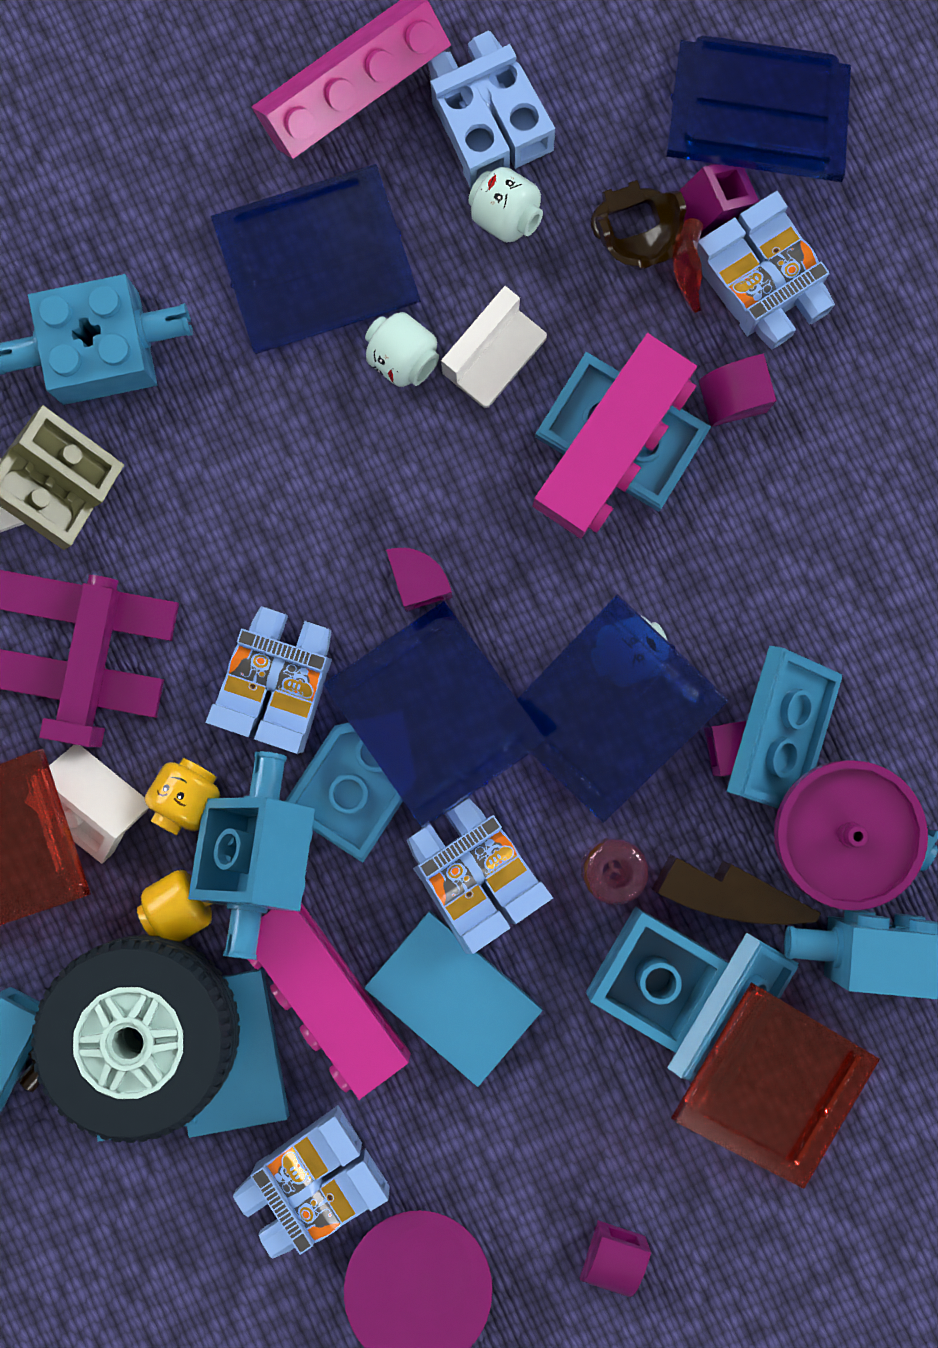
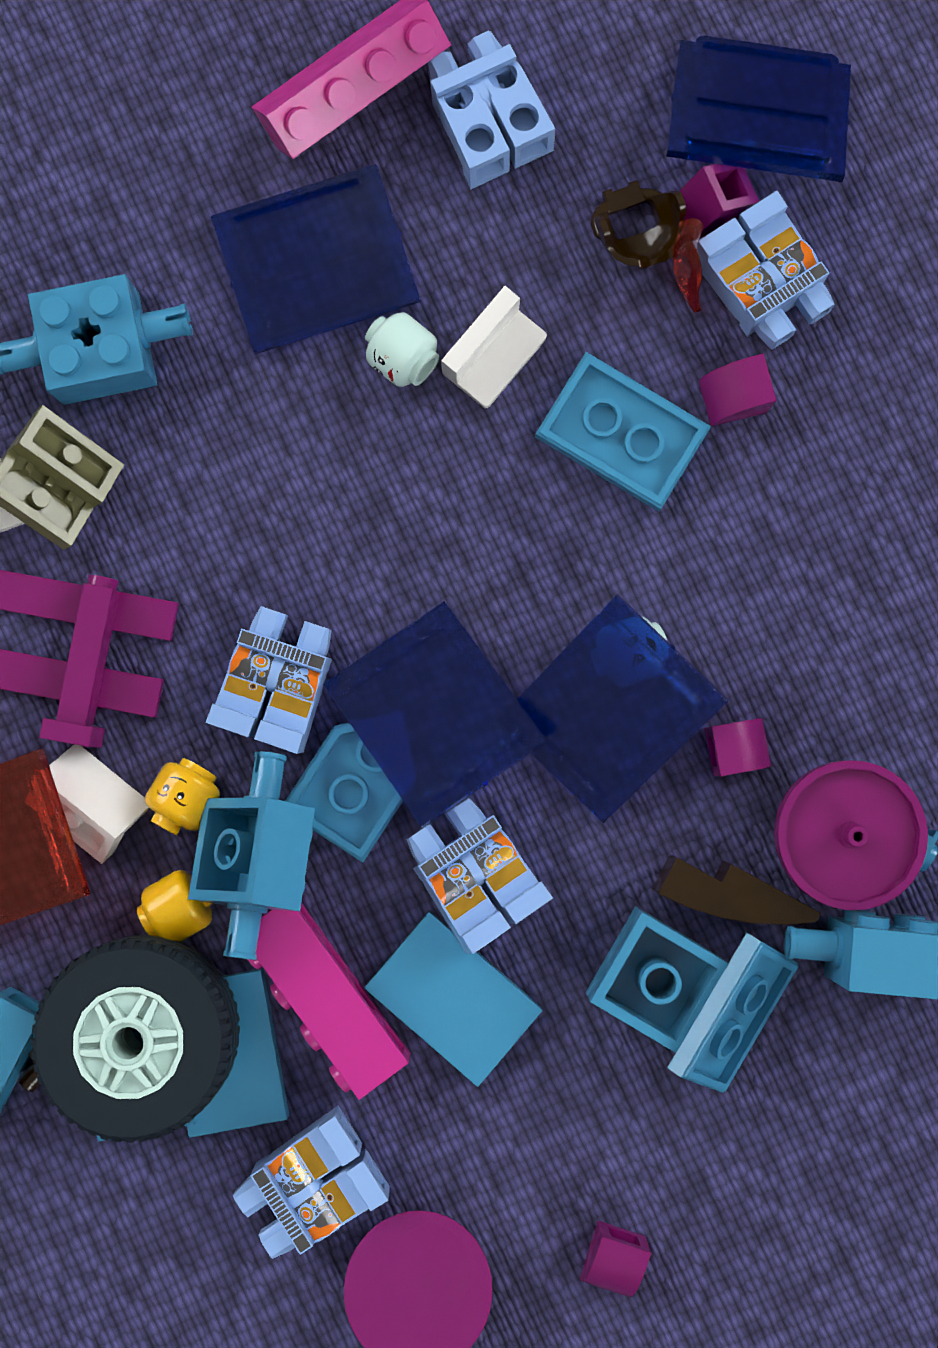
magenta brick [386,548,453,612] -> none
light aqua head [468,167,543,243] -> none
dark pink brick [532,333,697,539] -> none
clear pink head [581,838,648,905] -> none
clear red piece [671,982,880,1189] -> none
dark azure tile [726,646,842,809] -> none

